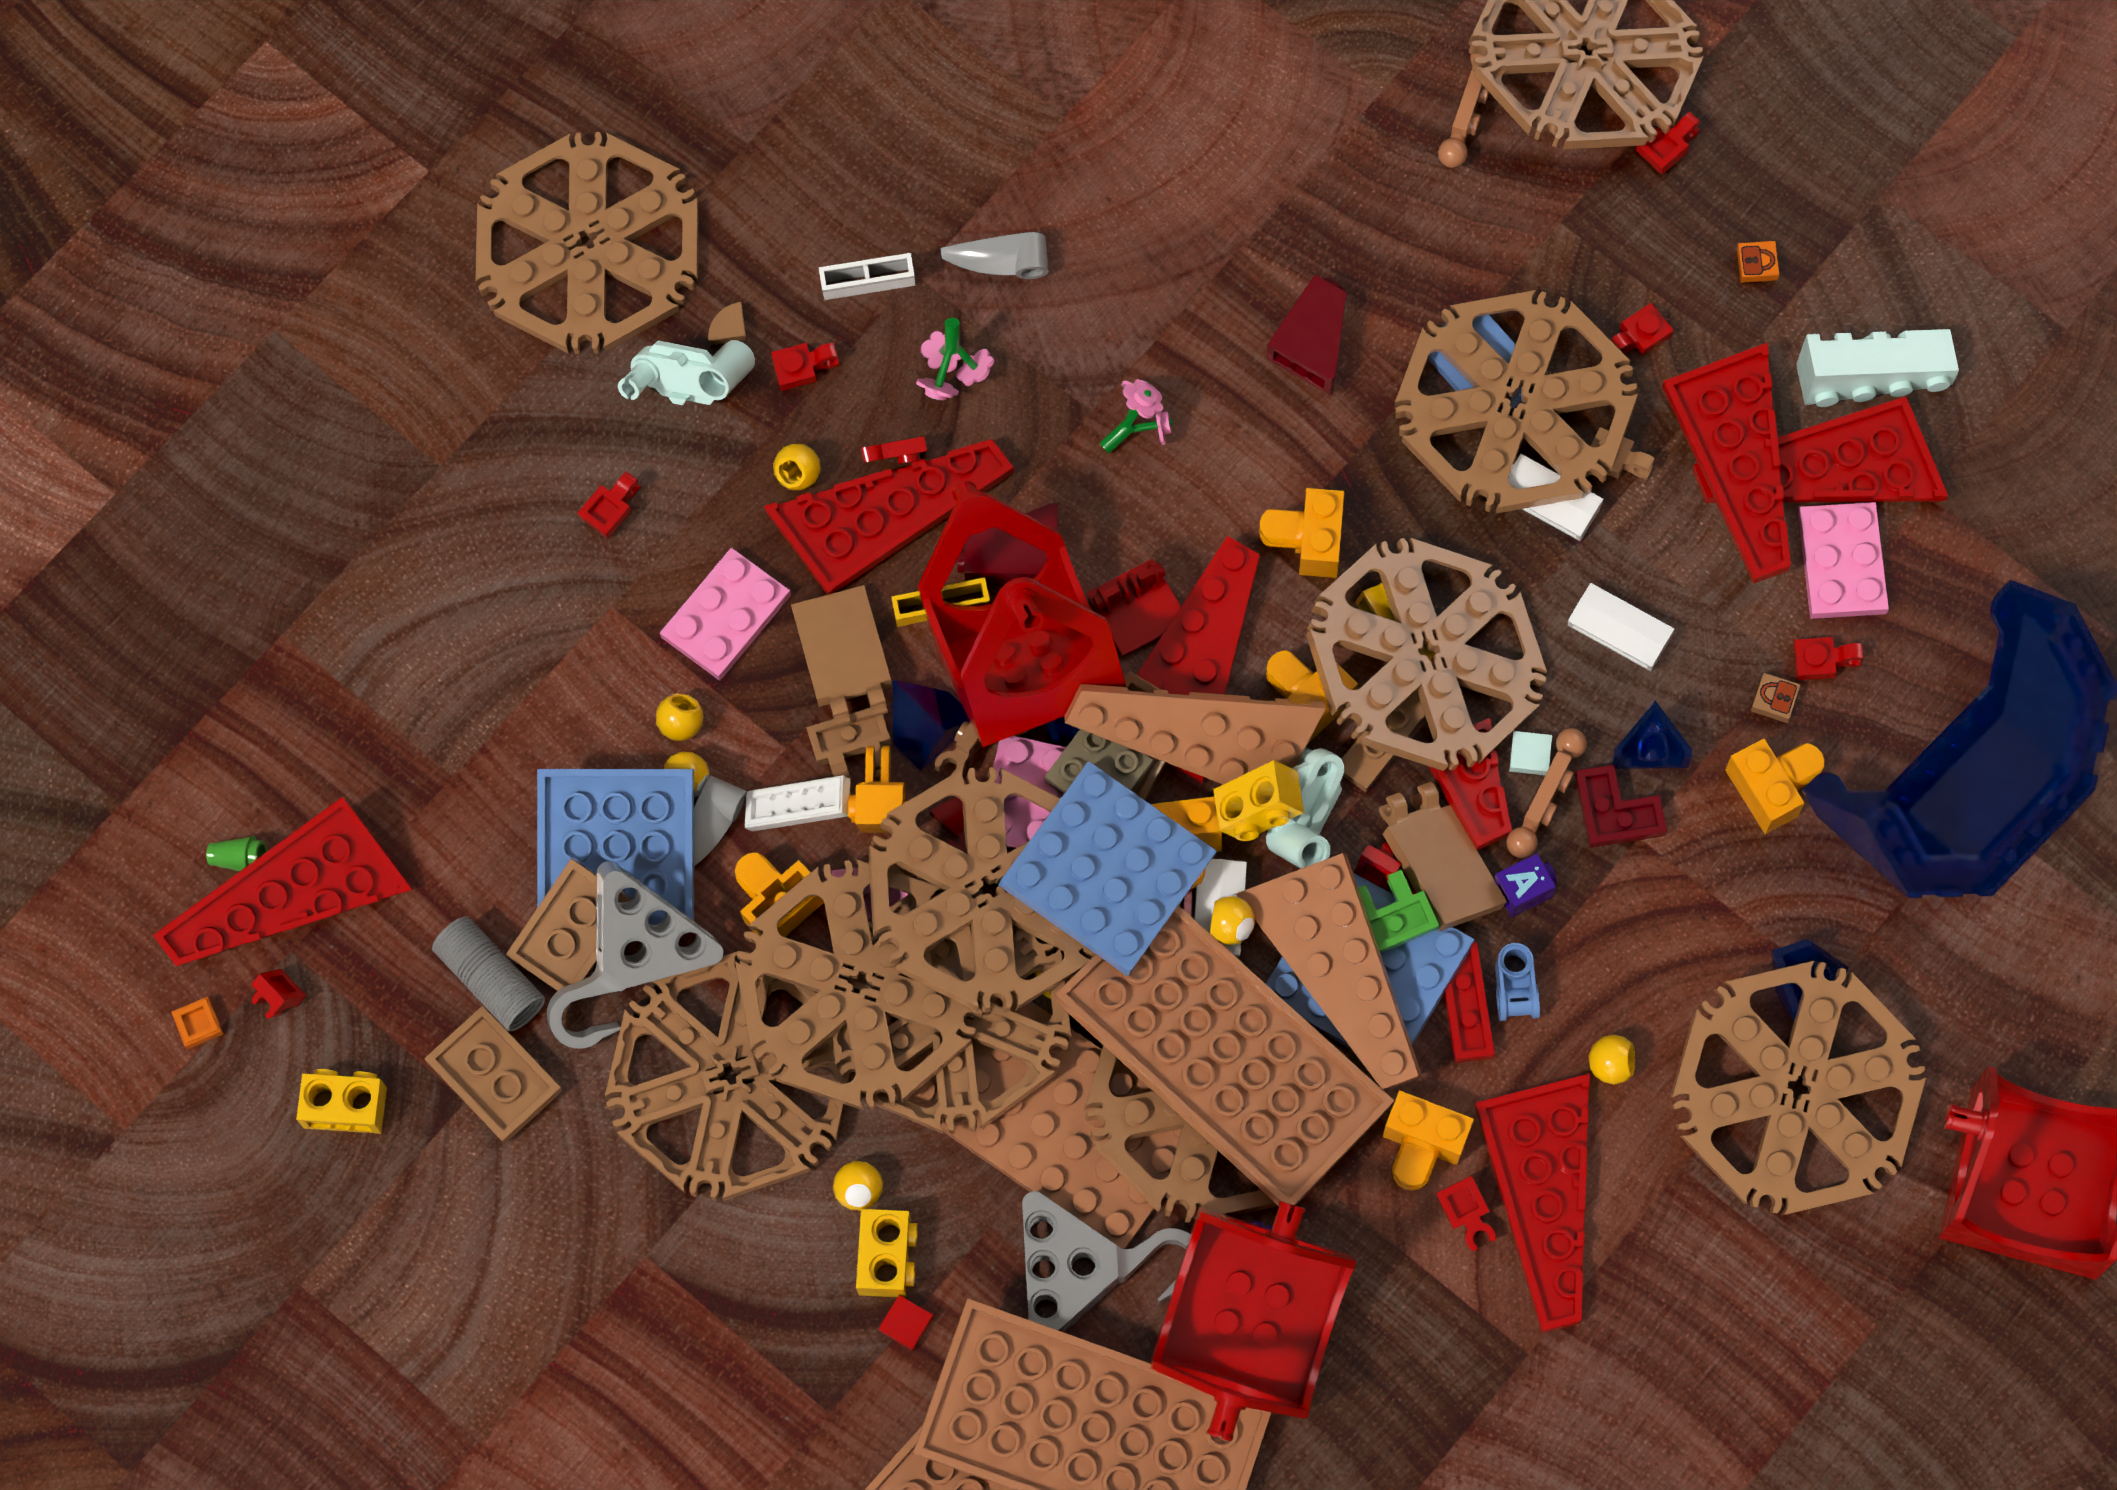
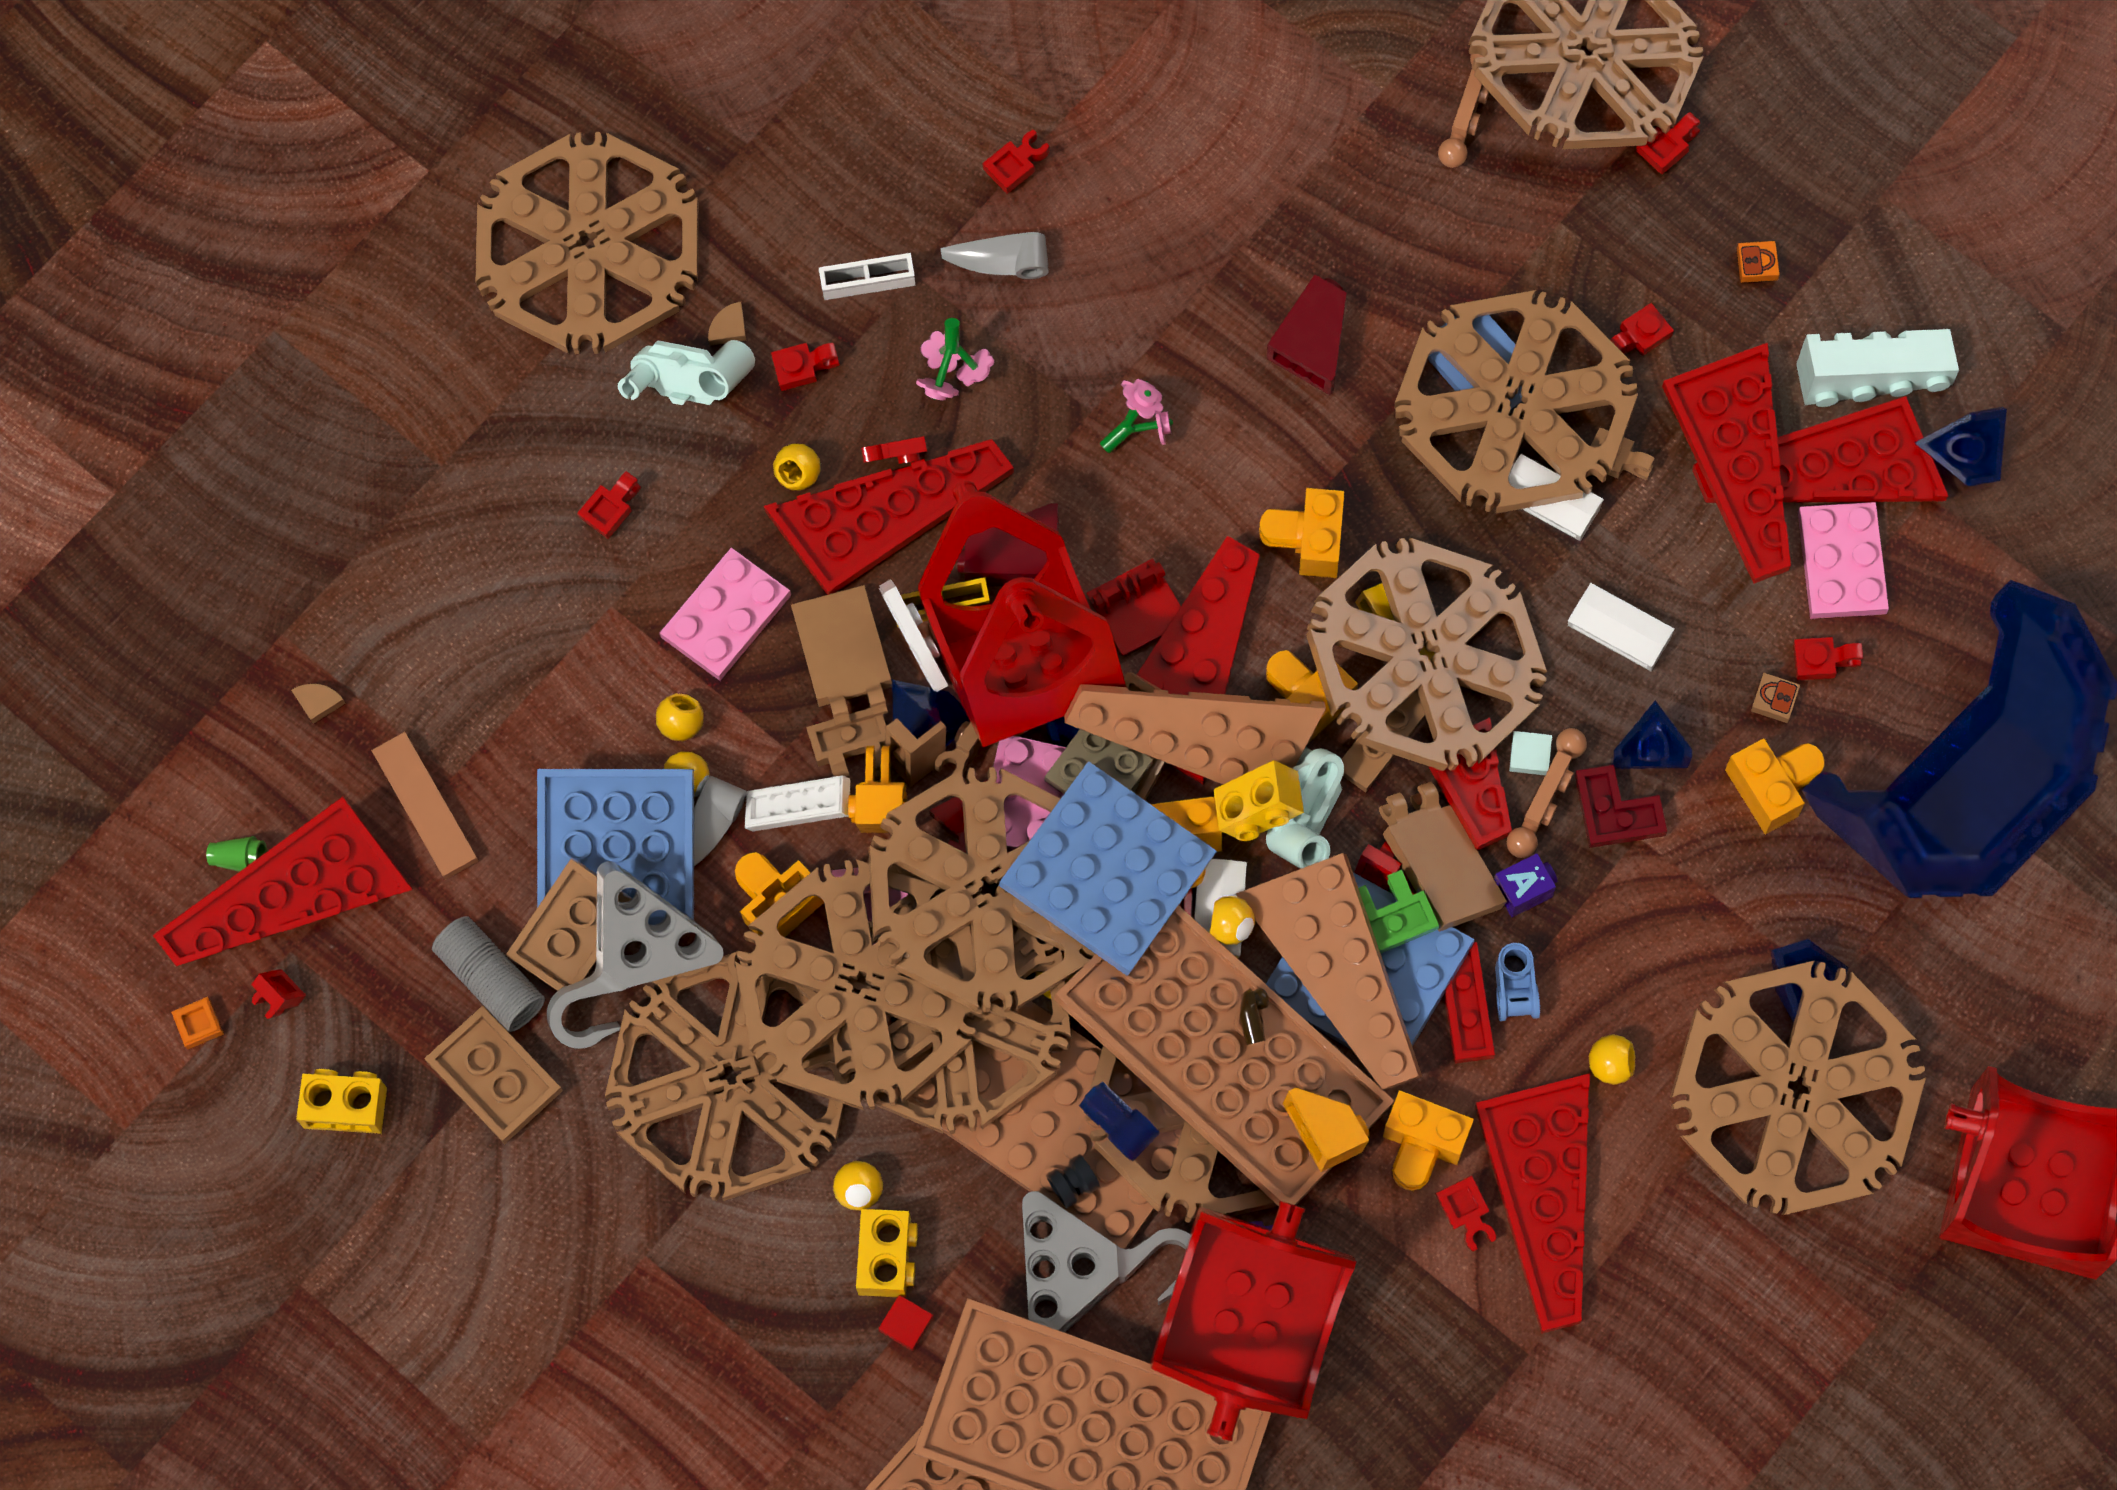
none -> medium nougat tile [291,684,346,724]
none -> nougat tile [371,732,479,880]
none -> white plate [879,579,948,692]
none -> medium nougat panel [885,718,946,787]
none -> red plate [982,130,1050,194]
none -> black wheel [1046,1154,1101,1209]
none -> clear blue piece [1079,1081,1160,1162]
none -> dark brown arm [1240,988,1269,1045]
none -> light orange slope [1282,1088,1369,1172]
none -> clear blue slope [1915,407,2007,486]

